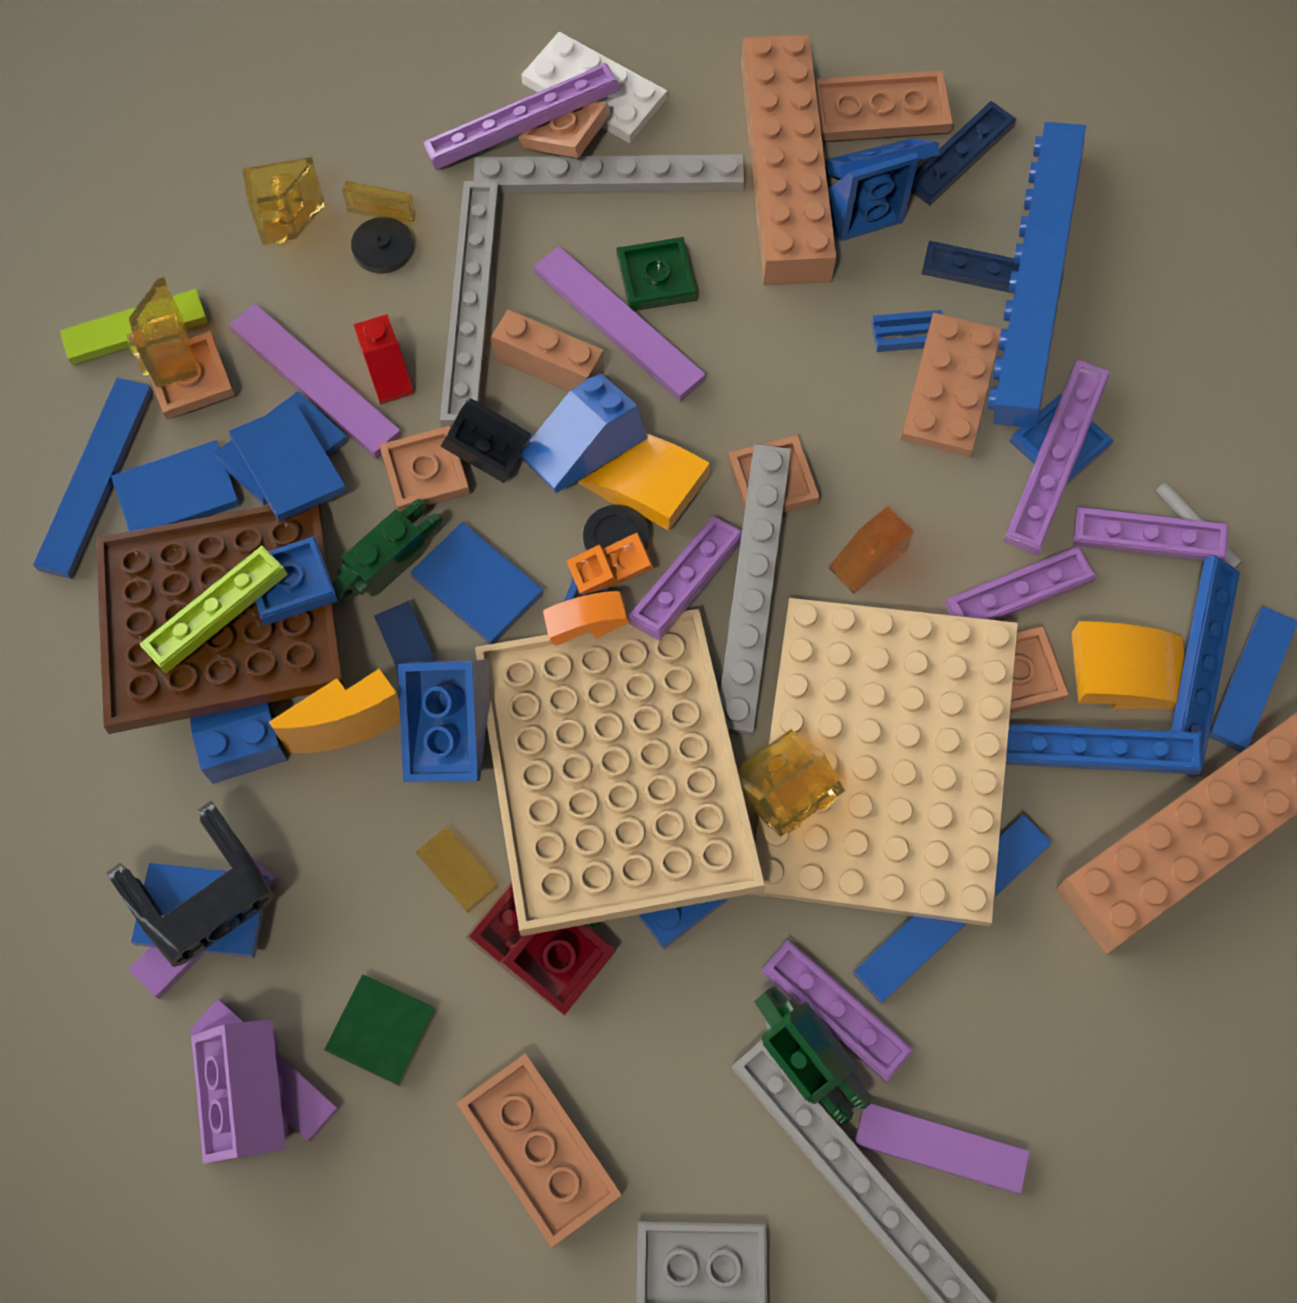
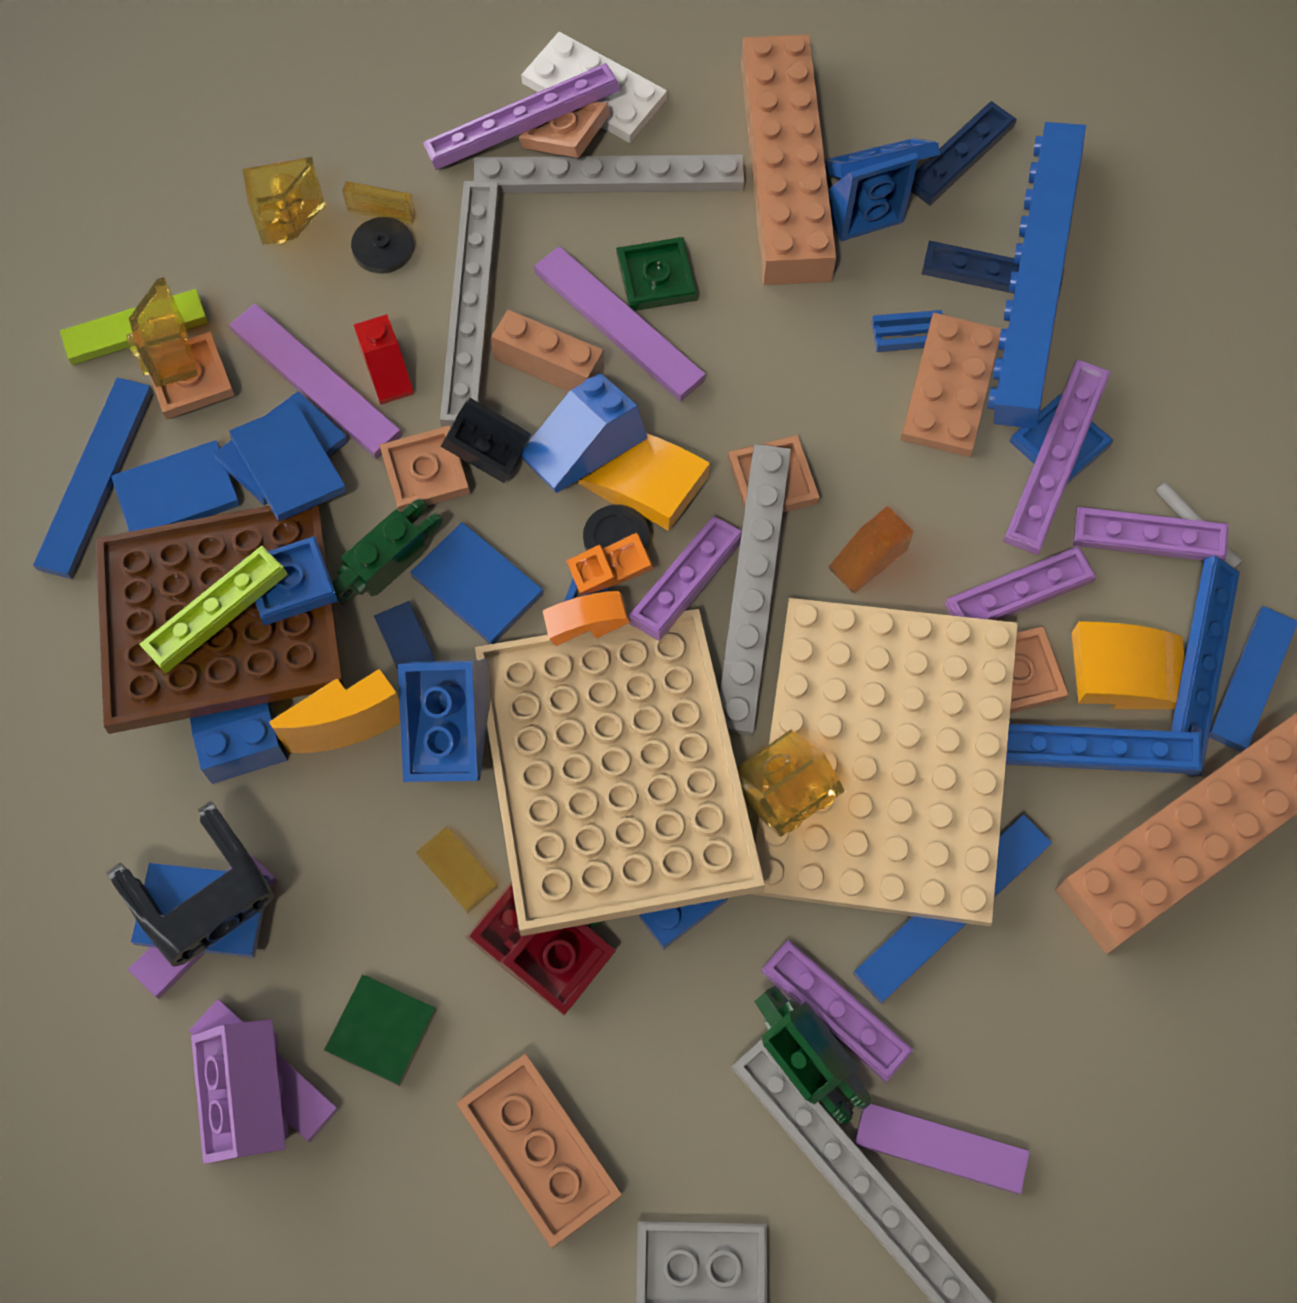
nougat plate [815,70,953,142] -> none

